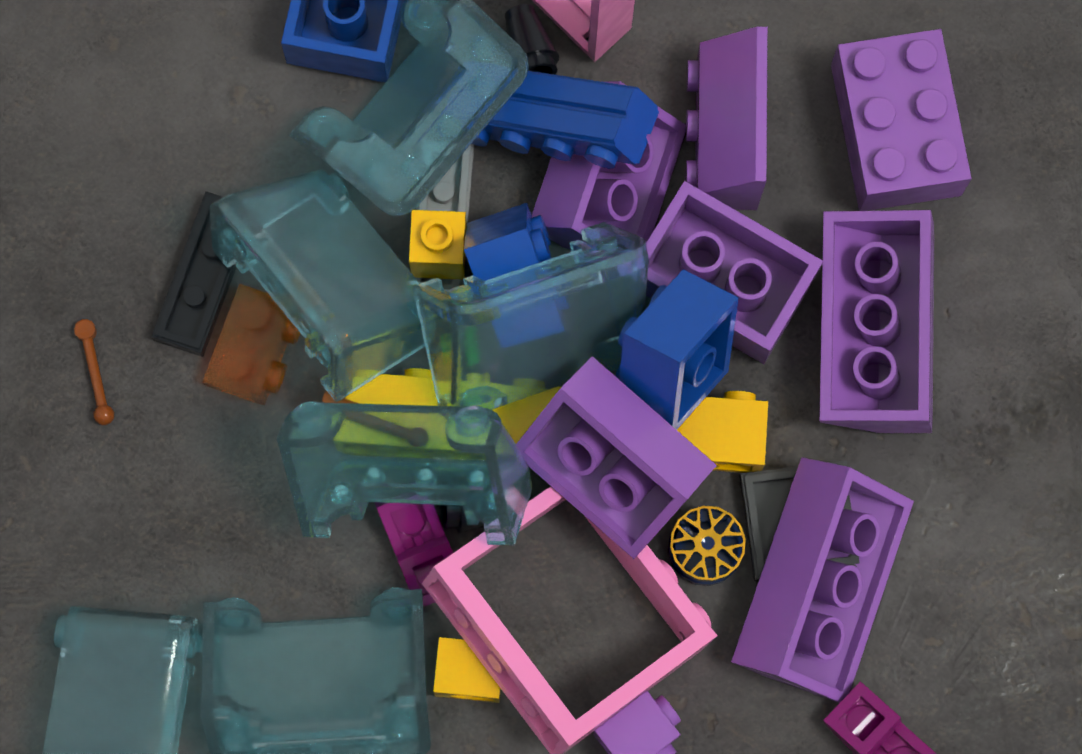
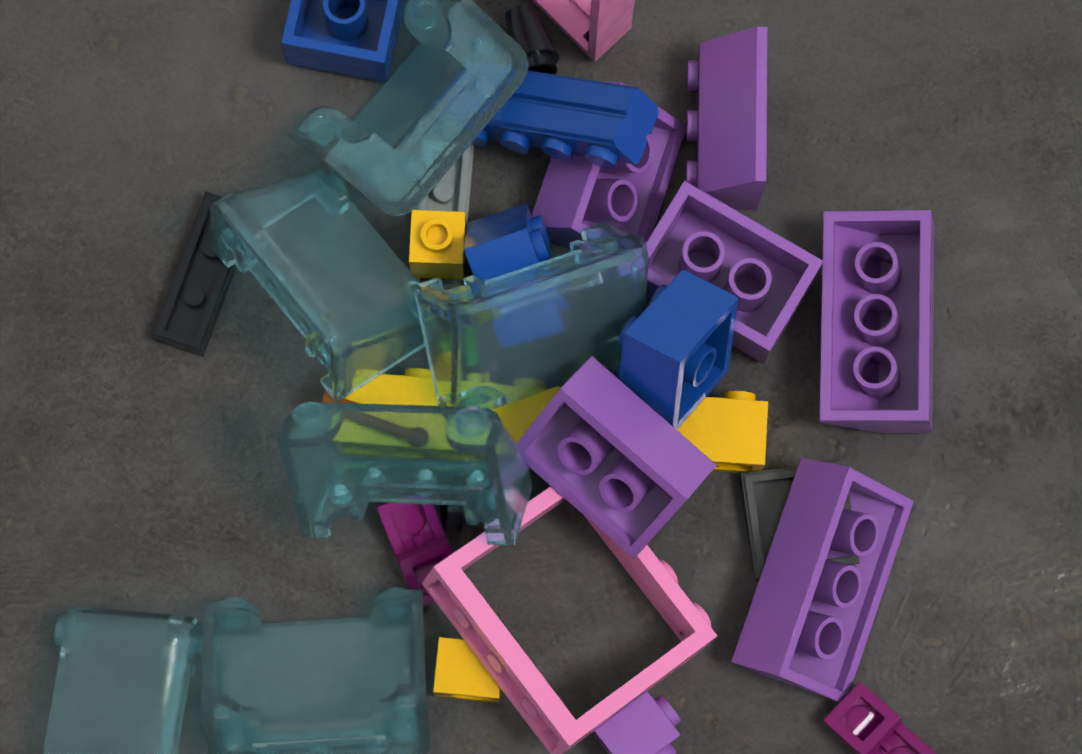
dark orange hinge [74,319,114,425] -> none
clear orange bracket [203,284,305,406] -> none
wheel [668,506,746,586] -> none
medium lavender brick [831,29,972,211] -> none

